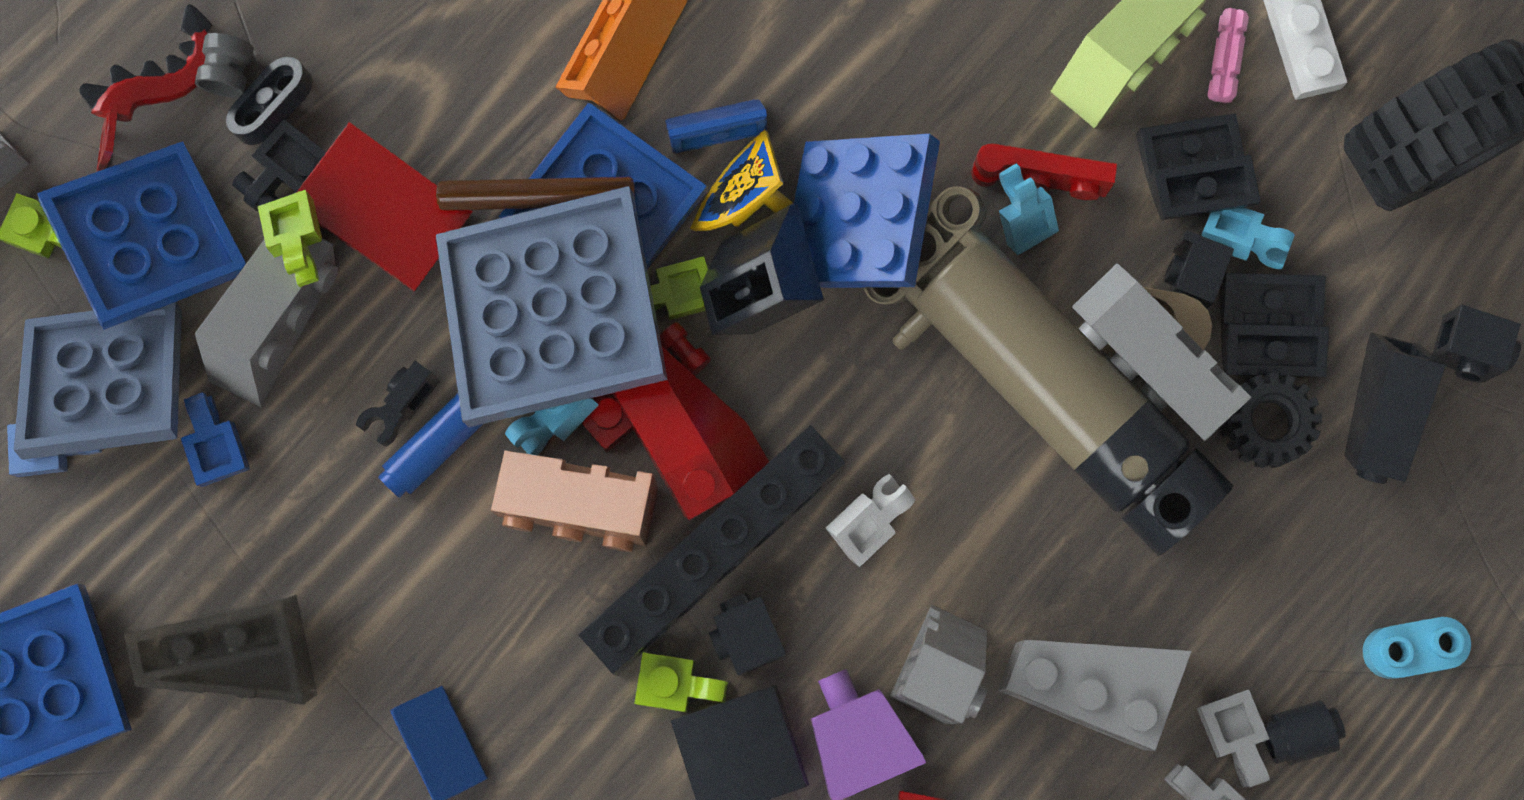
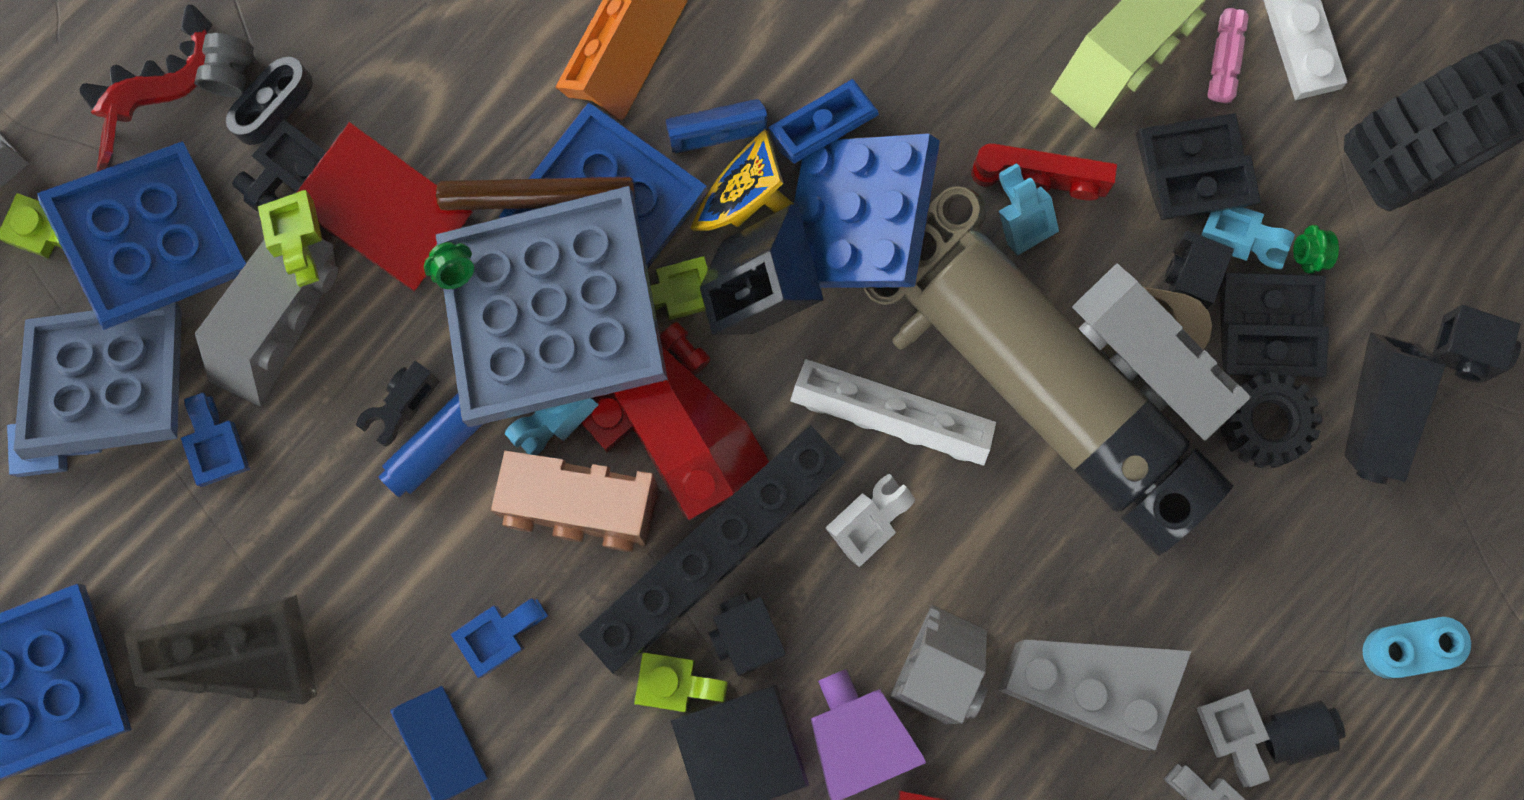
none -> green plate [424,242,474,289]
none -> blue plate [450,598,548,678]
none -> blue slope [769,79,879,163]
none -> white plate [790,359,996,466]
none -> green plate [1293,225,1339,274]

